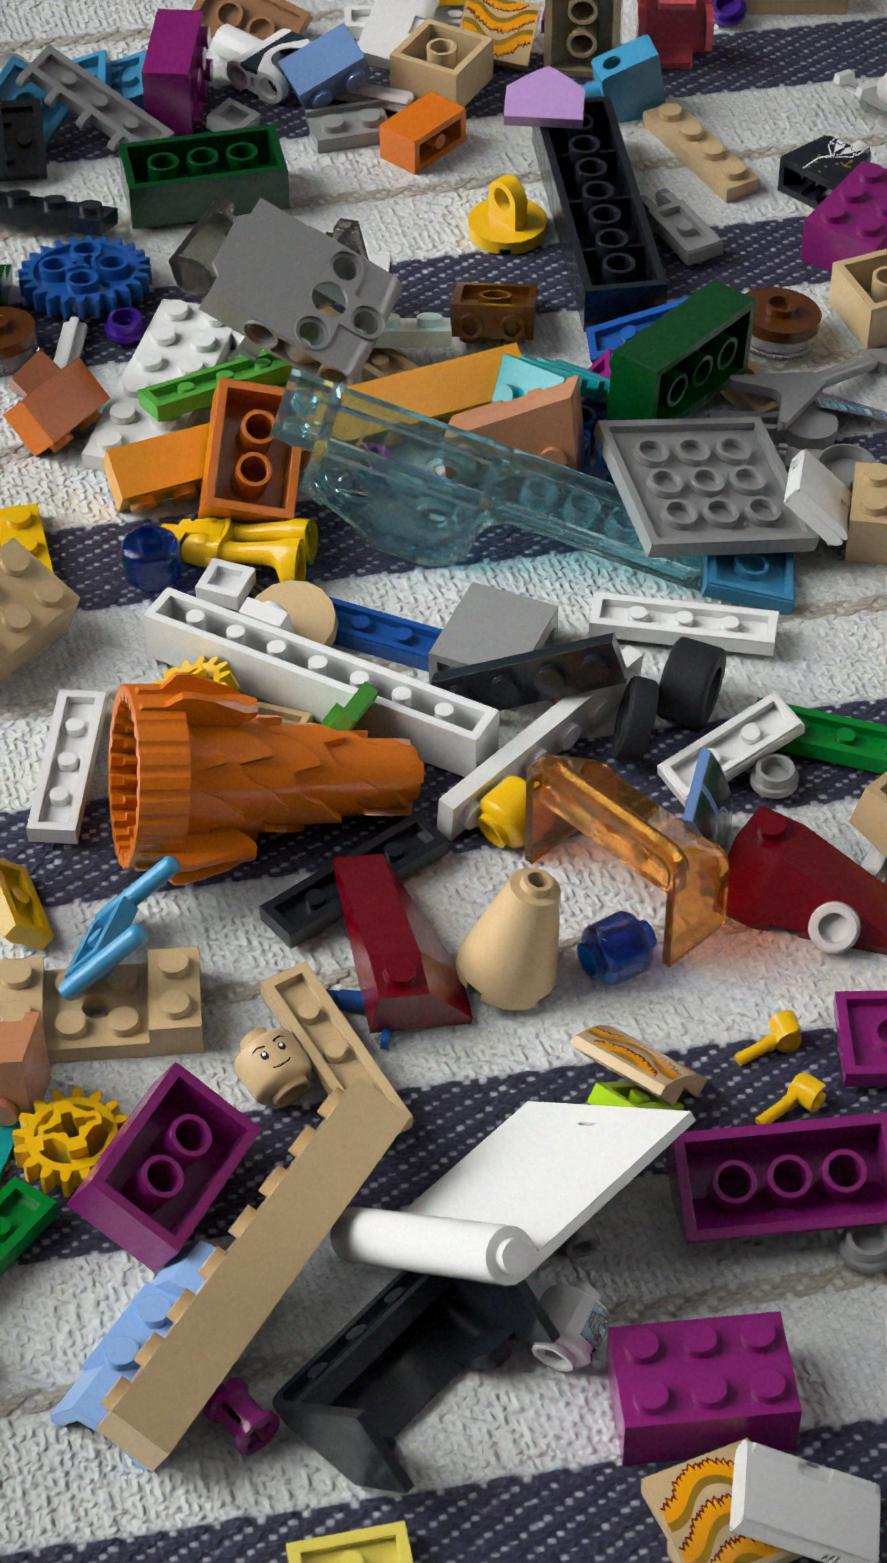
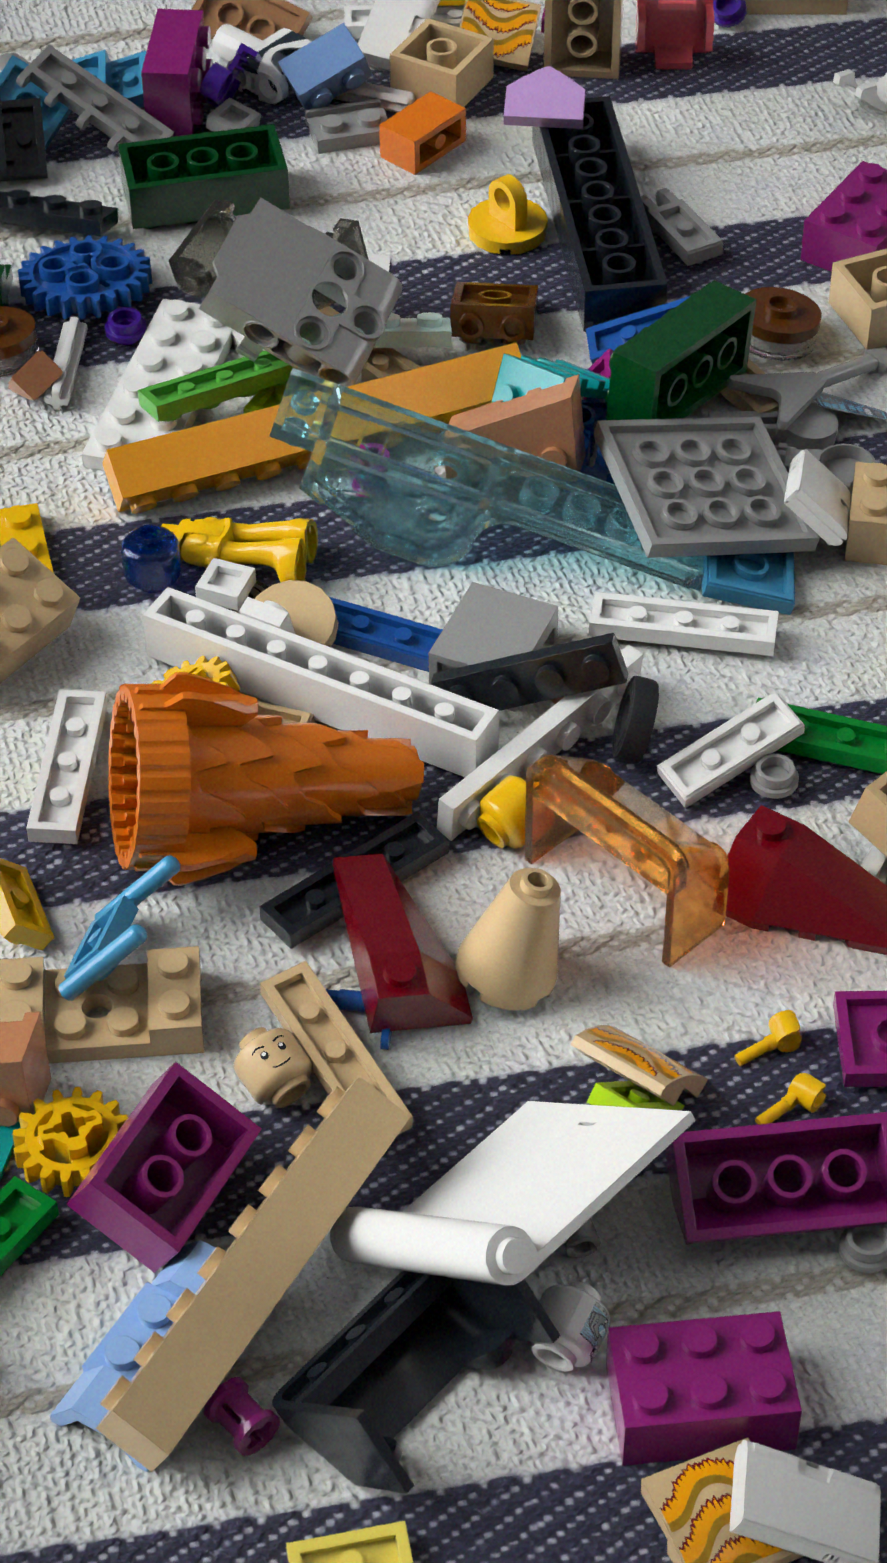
orange brick [3,357,110,456] -> none
orange brick [198,377,308,524] -> none
bright green plate [320,681,379,730] -> none
clear blue head [577,910,657,986] -> none
dark azure torso [580,34,666,123] -> none
tan plate [643,101,760,203] -> none
black tyre [656,637,726,730] -> none
black slope [679,748,733,894] -> none
black torso [778,135,871,209] -> none
white tile [808,901,861,954] -> none
none -> dark purple piece [200,43,262,108]

